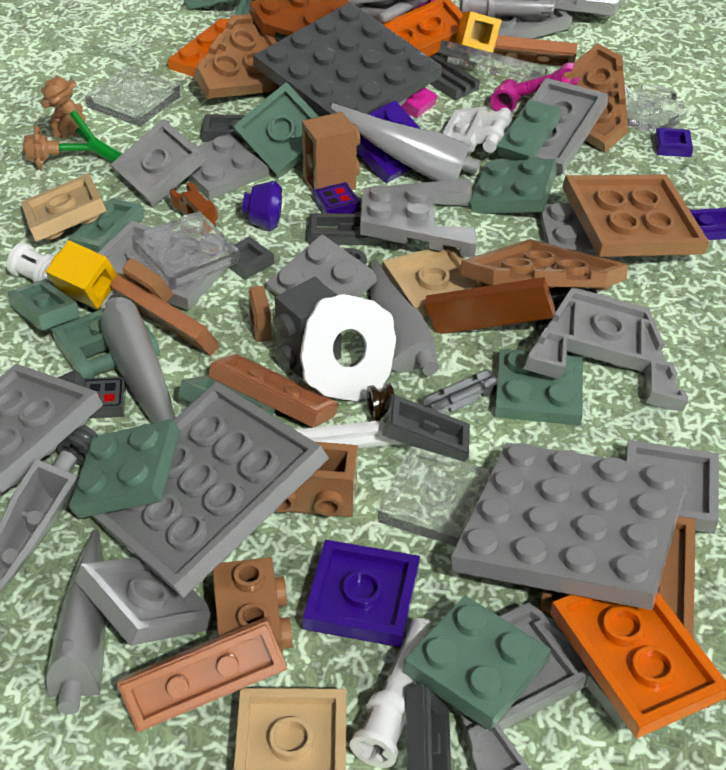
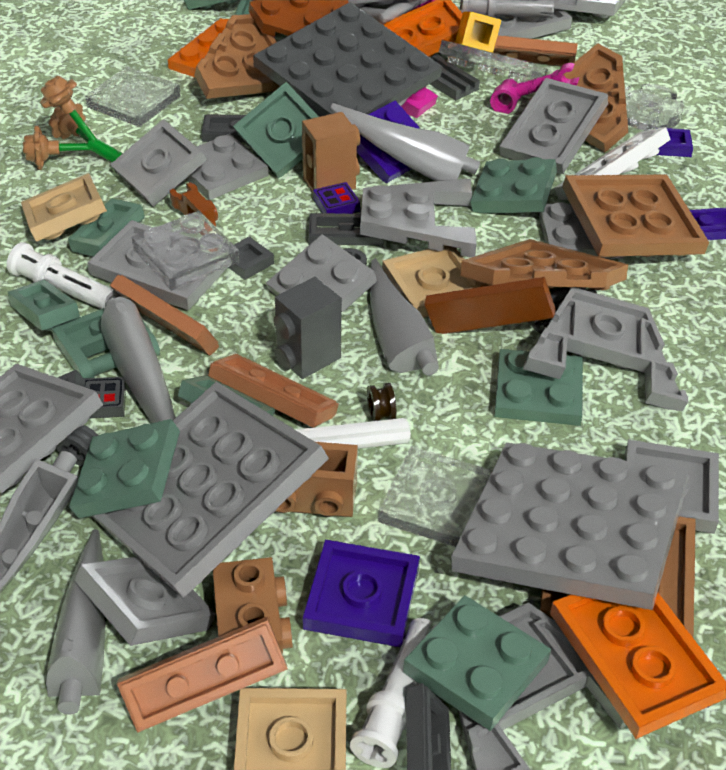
yellow brick [45,240,118,310] -> none
medium nougat tile [122,258,174,302] -> none
dark purple cone [242,181,282,231] -> none
medium nougat tile [248,285,272,342] -> none
white piece [300,294,396,402] -> none
dark grey tile [382,394,470,464] -> none
axle [421,369,498,414] -> none
white plate [443,106,512,154] -> none
sand green plate [497,99,561,160] -> none
none -> white plate [554,127,671,200]

